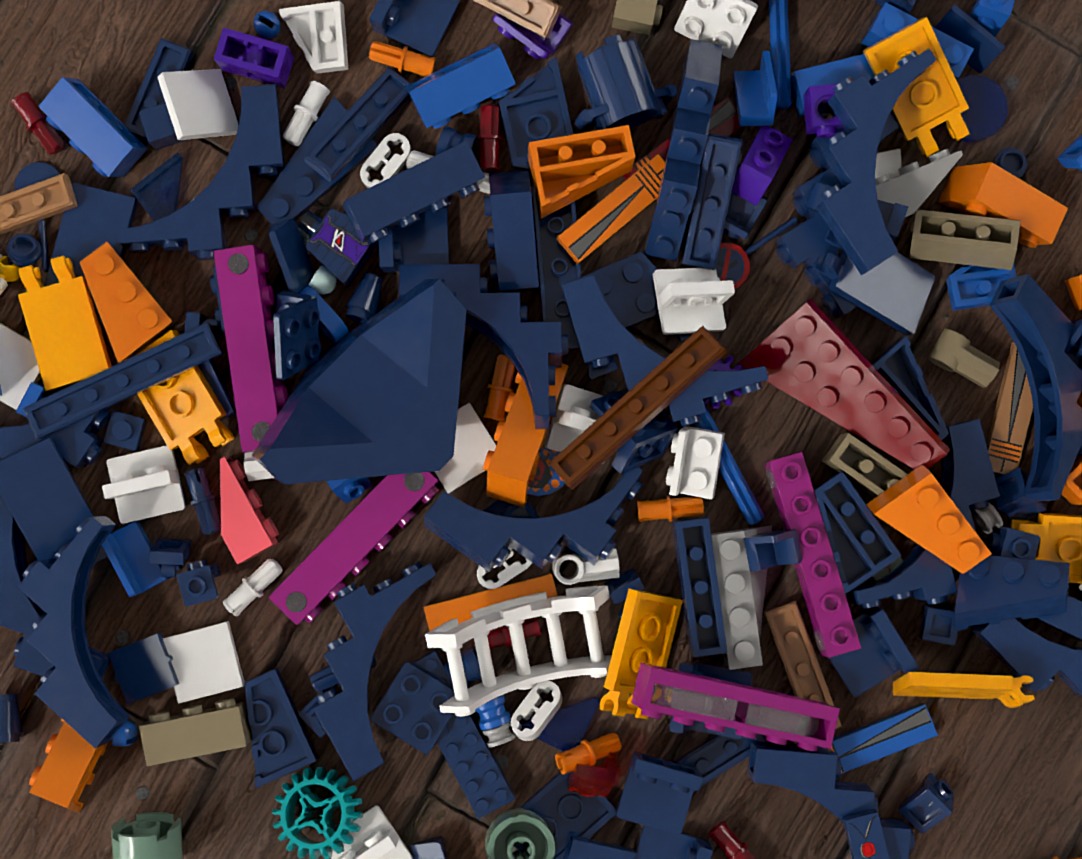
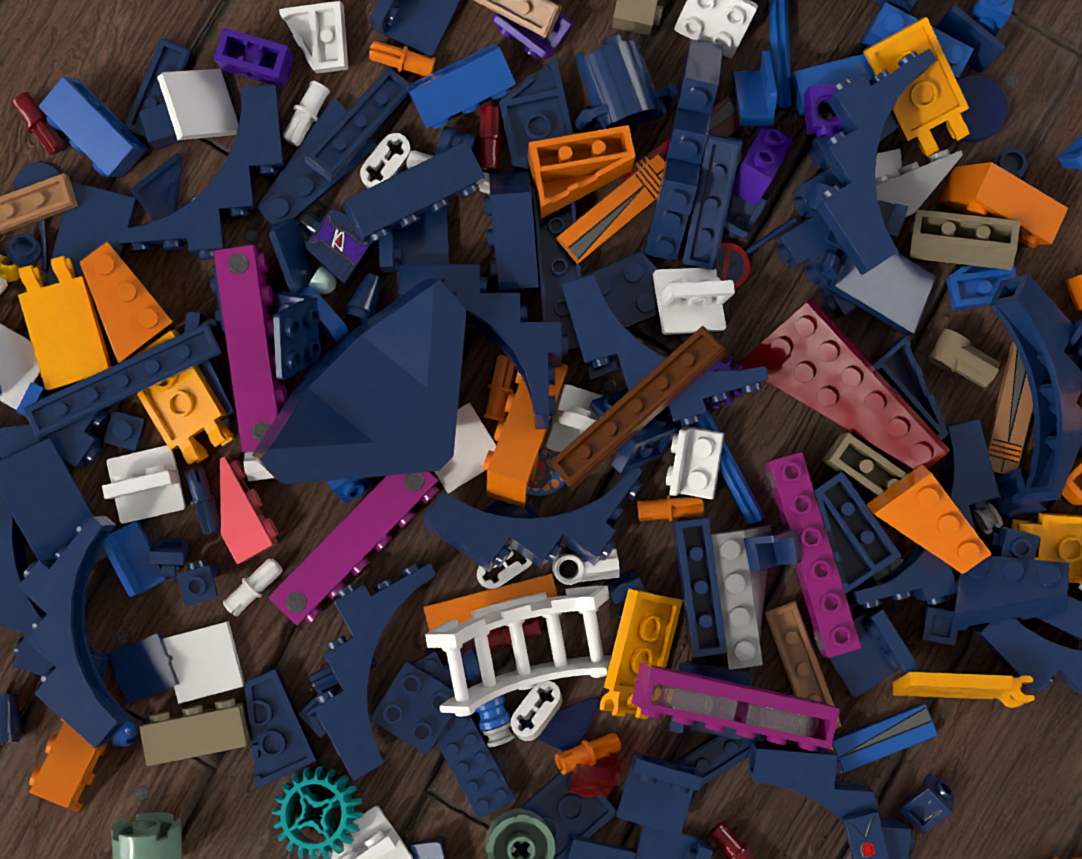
blue hinge [253,10,281,40] -> none

